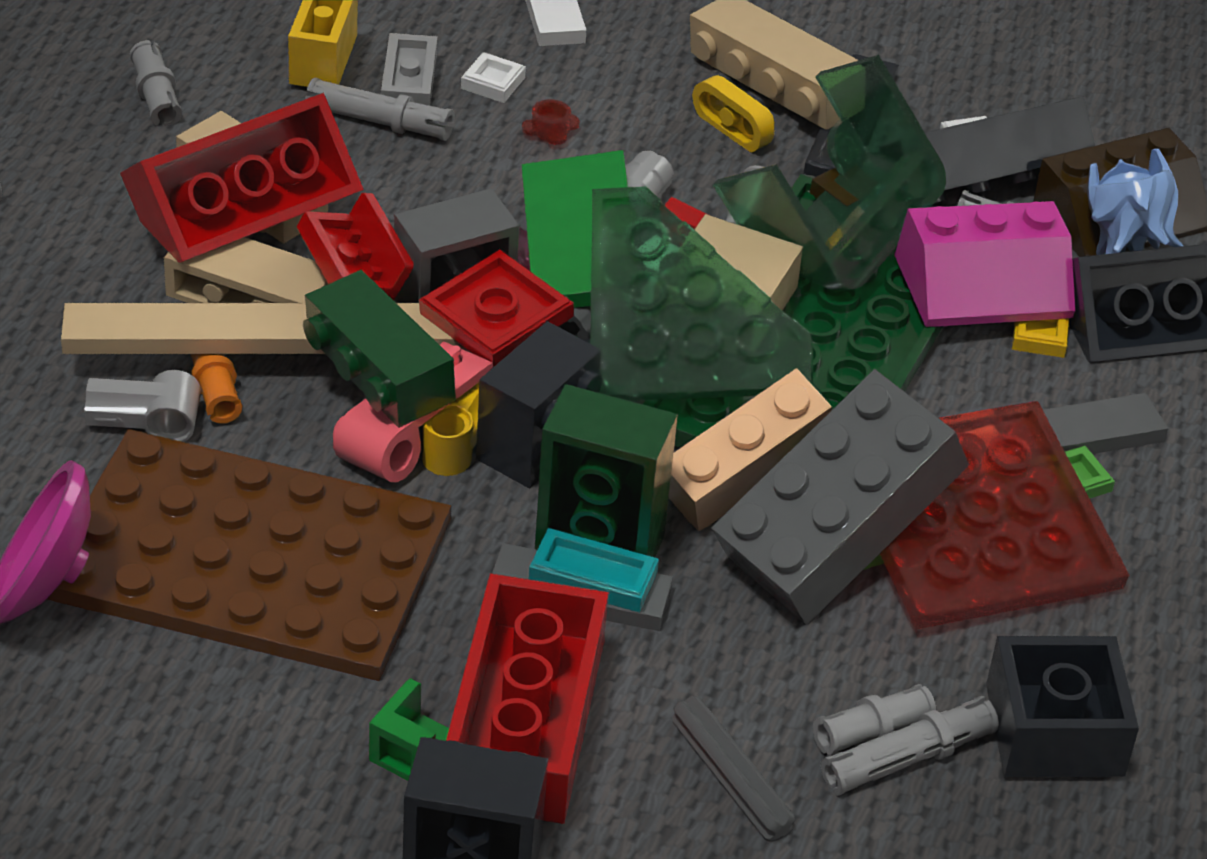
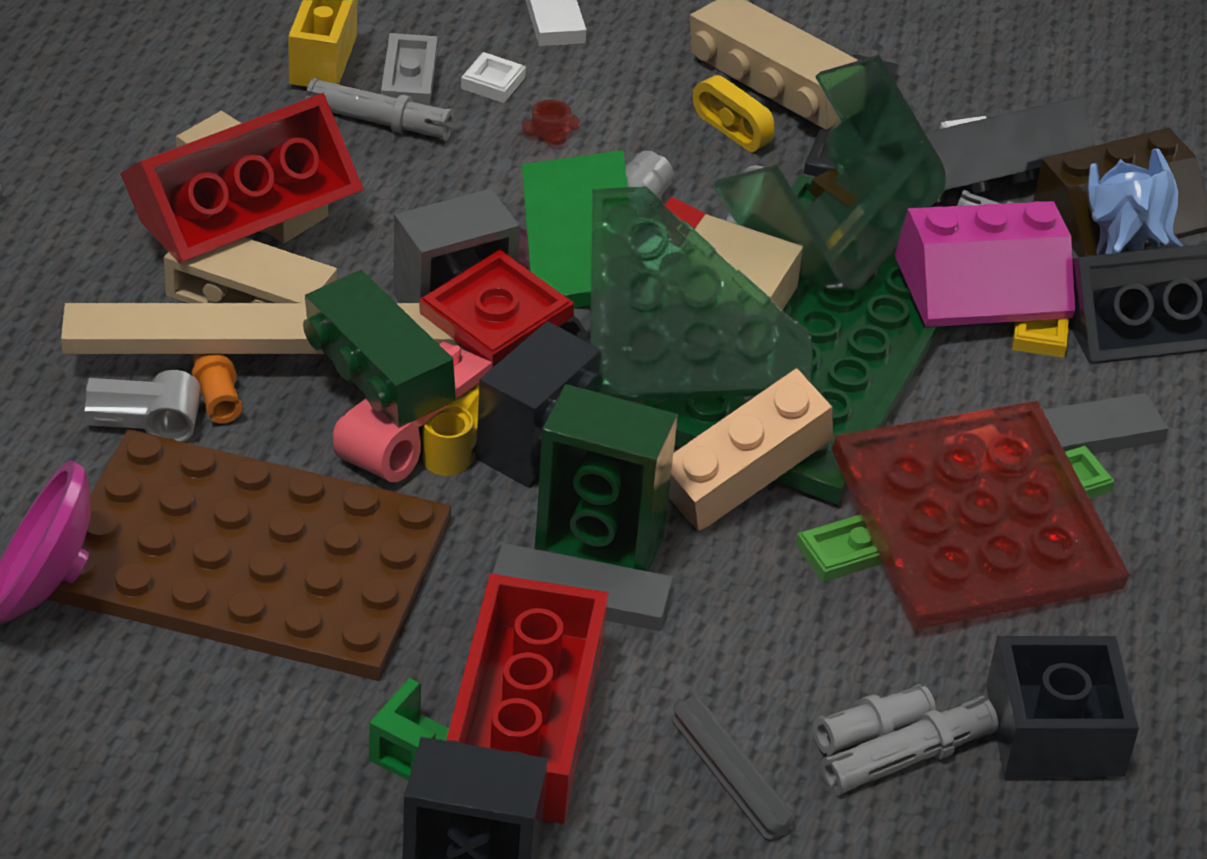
light grey pin [130,40,182,126] -> none
red bracket [296,193,414,301] -> none
teal tile [528,528,659,613] -> none
dark grey brick [711,369,969,625] -> none

